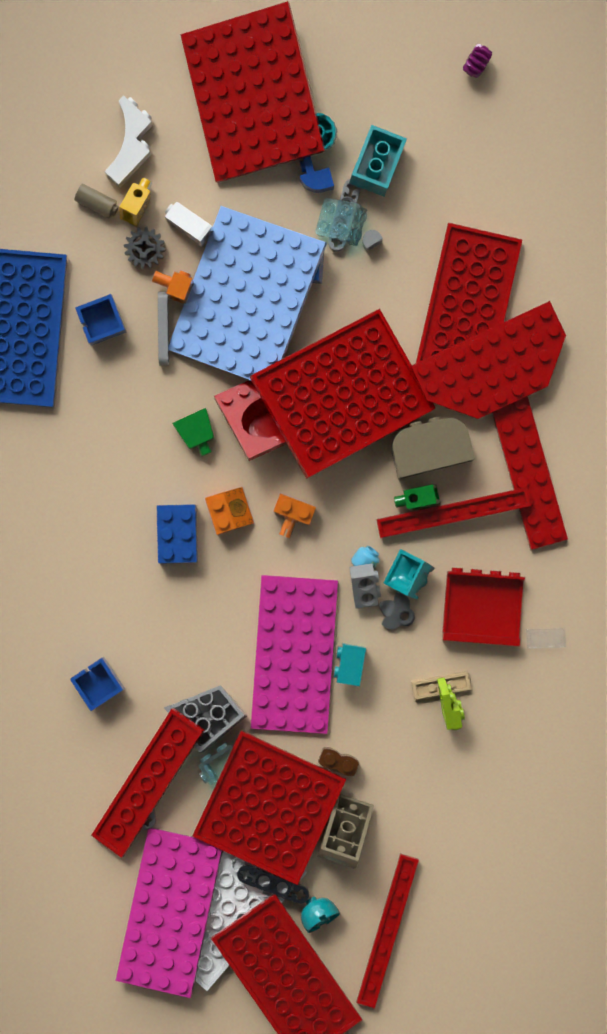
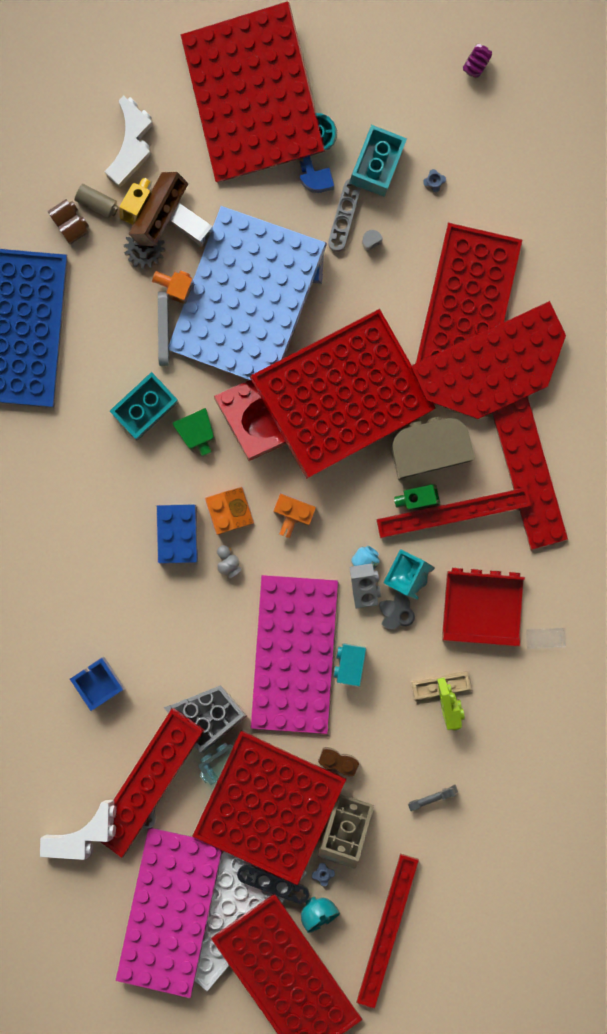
blue piece [75,294,126,346] -> none
clear light blue bracket [315,198,367,246] -> none
none -> white arch [40,800,116,860]
none -> reddish brown brick [47,199,89,245]
none -> teal brick [110,372,179,440]
none -> reddish brown brick [129,172,188,246]
none -> light grey animal [217,545,241,578]
none -> sand blue plate [312,863,335,886]
none -> dark grey bar [408,784,458,811]
none -> sand blue plate [423,169,446,192]

